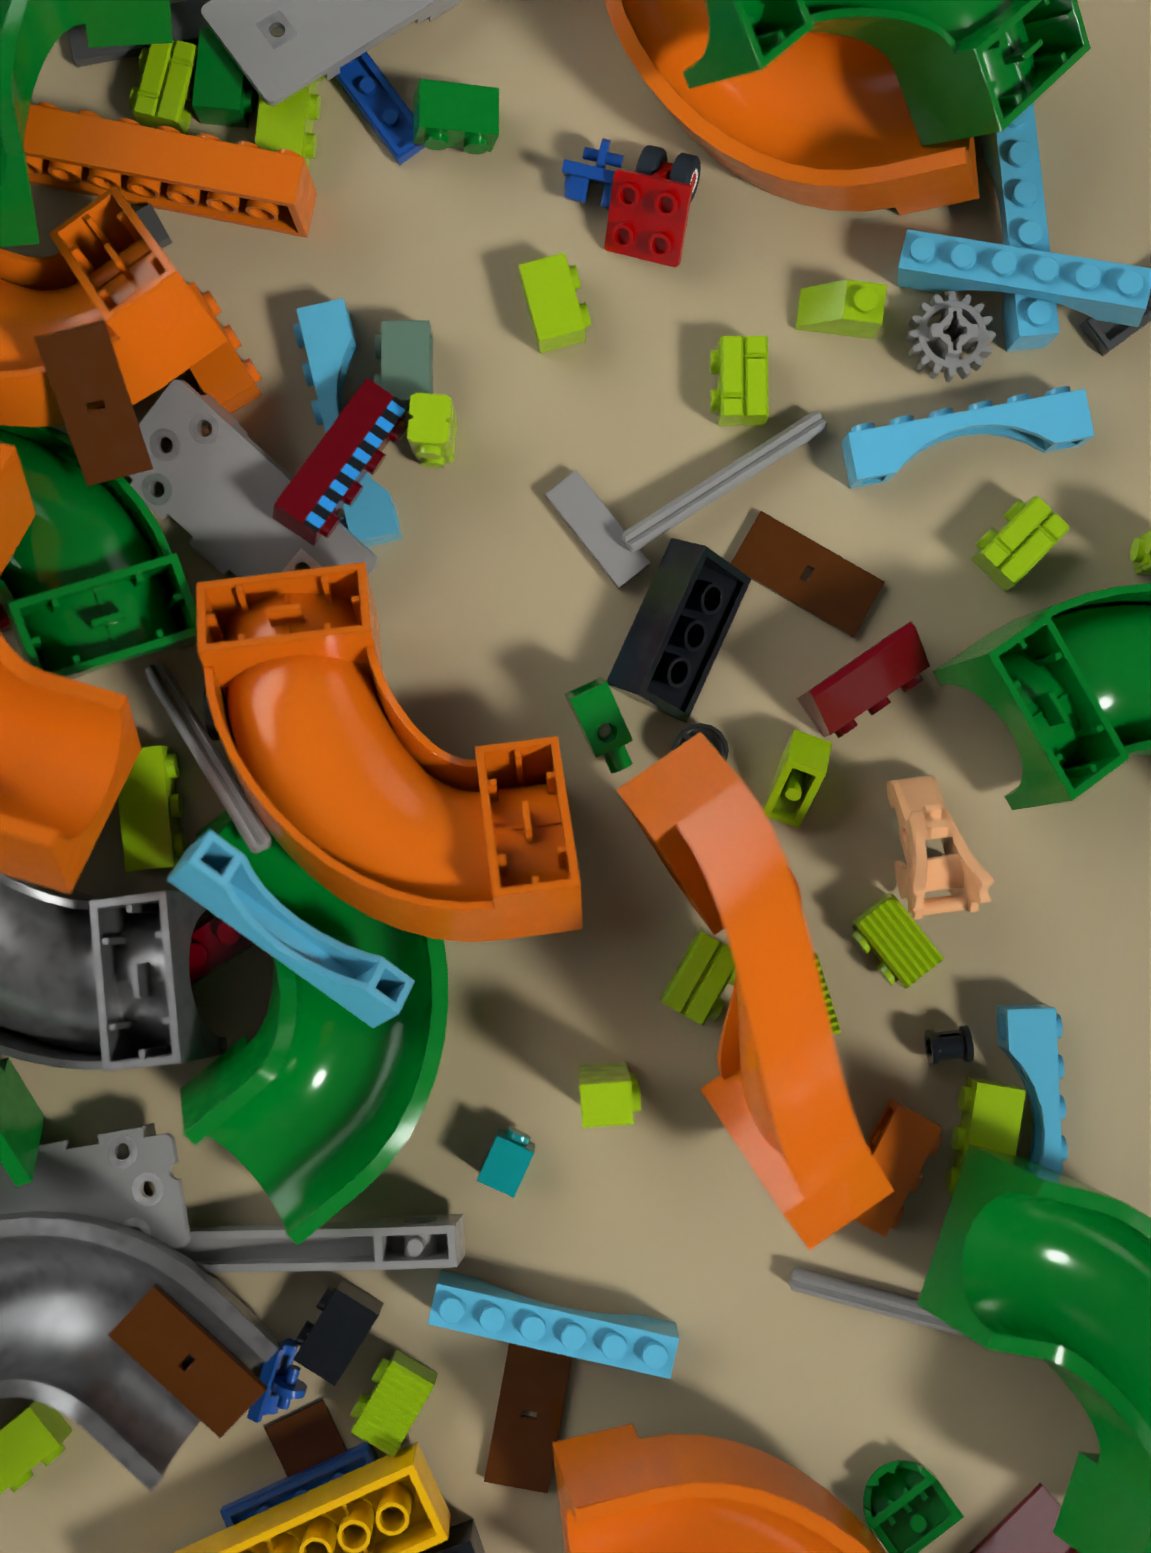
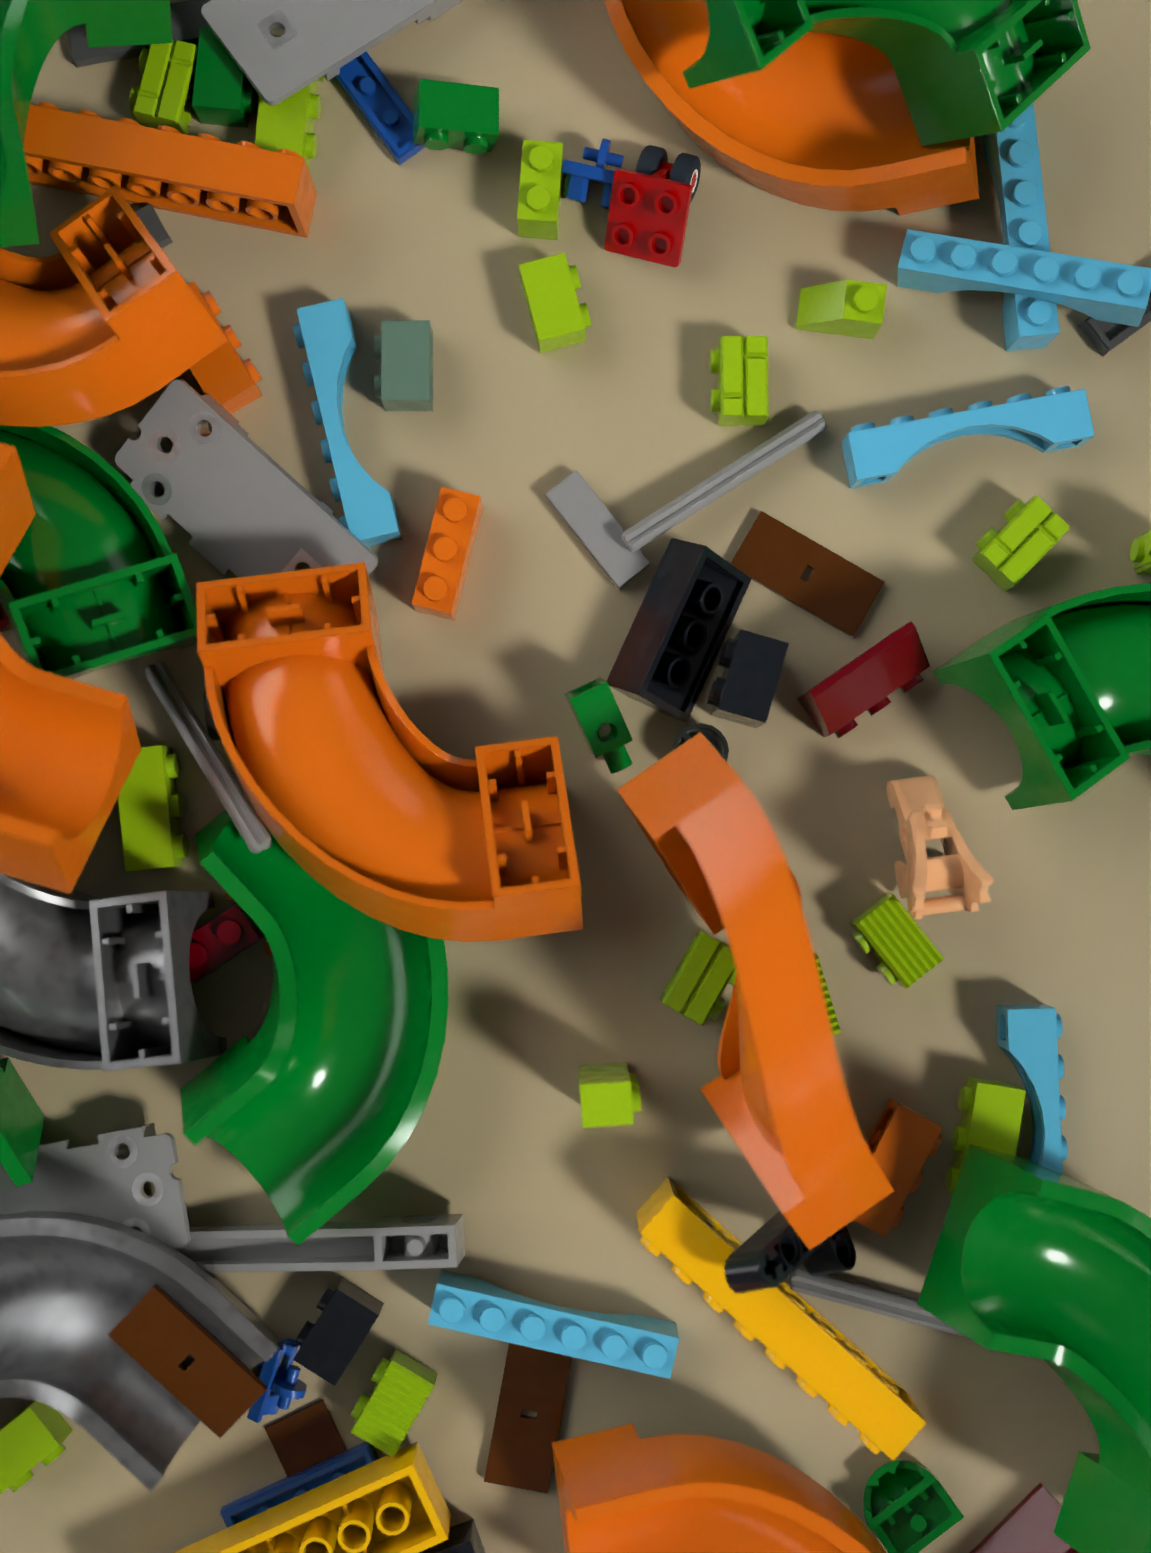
reddish brown piece [34,320,153,486] -> none
medium azure arch [167,830,415,1028] -> none
dark red brick [272,378,408,546] -> none
lime brick [407,392,458,468] -> none
teal brick [477,1127,535,1198] -> none
lime slope [762,729,832,829] -> none
light grey gear [905,291,996,382] -> none
black bush [924,1025,974,1065] -> none
none -> orange brick [411,486,483,621]
none -> lime brick [517,140,563,240]
none -> yellow brick [636,1177,927,1461]
none -> black brick [707,629,789,728]
none -> black beam [724,1211,856,1294]

